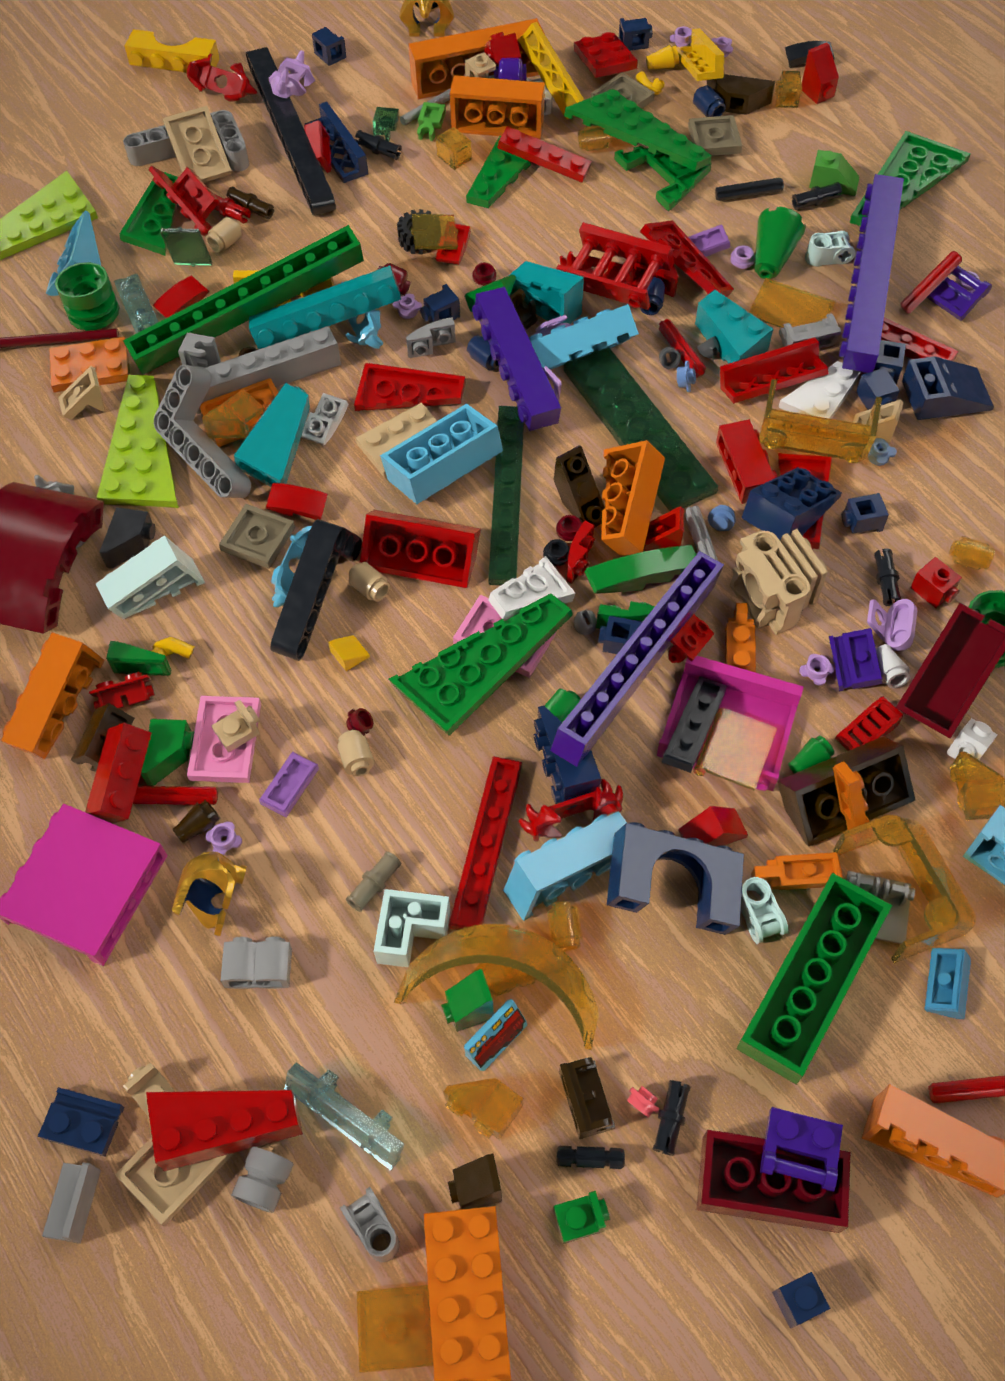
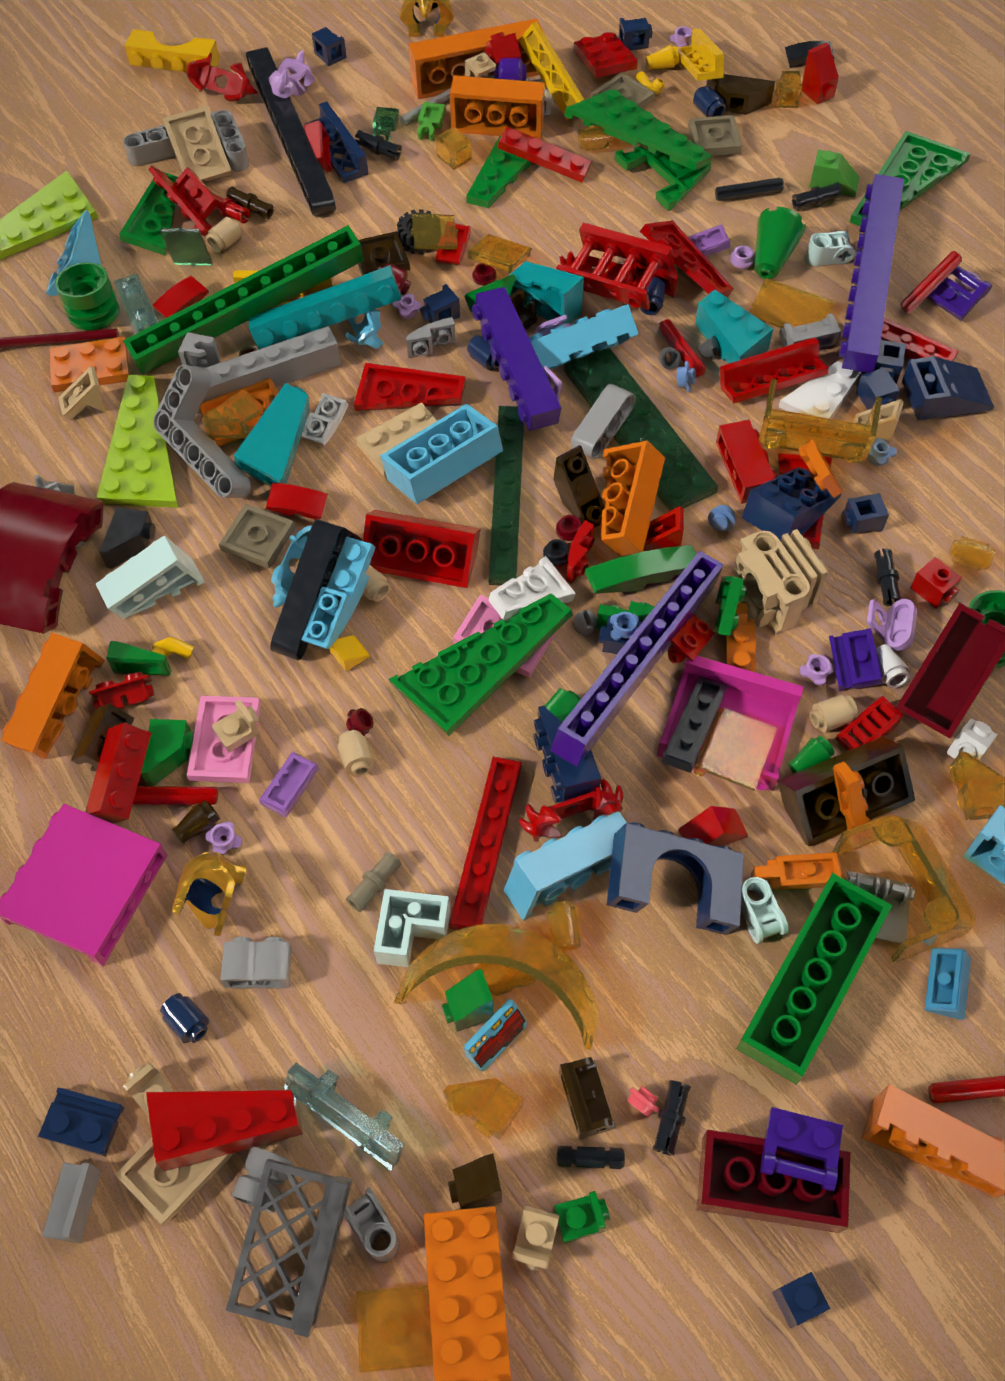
light grey axle [685,506,718,561] -> none
lavender plate [711,37,733,58] -> none
none -> dark blue brick [160,993,209,1043]
none -> flat silver fence [226,1159,353,1338]
none -> medium azure slope [301,537,376,650]
none -> dark brown plate [358,231,410,275]
none -> clear yellow plate [467,234,532,273]
none -> tan bracket [512,1206,560,1270]
none -> light grey beam [571,384,636,459]
none -> medium blue plate [610,612,639,640]
none -> green plate [713,576,746,636]
none -> orange hinge [799,439,843,498]
none -> tan brick [810,695,858,732]

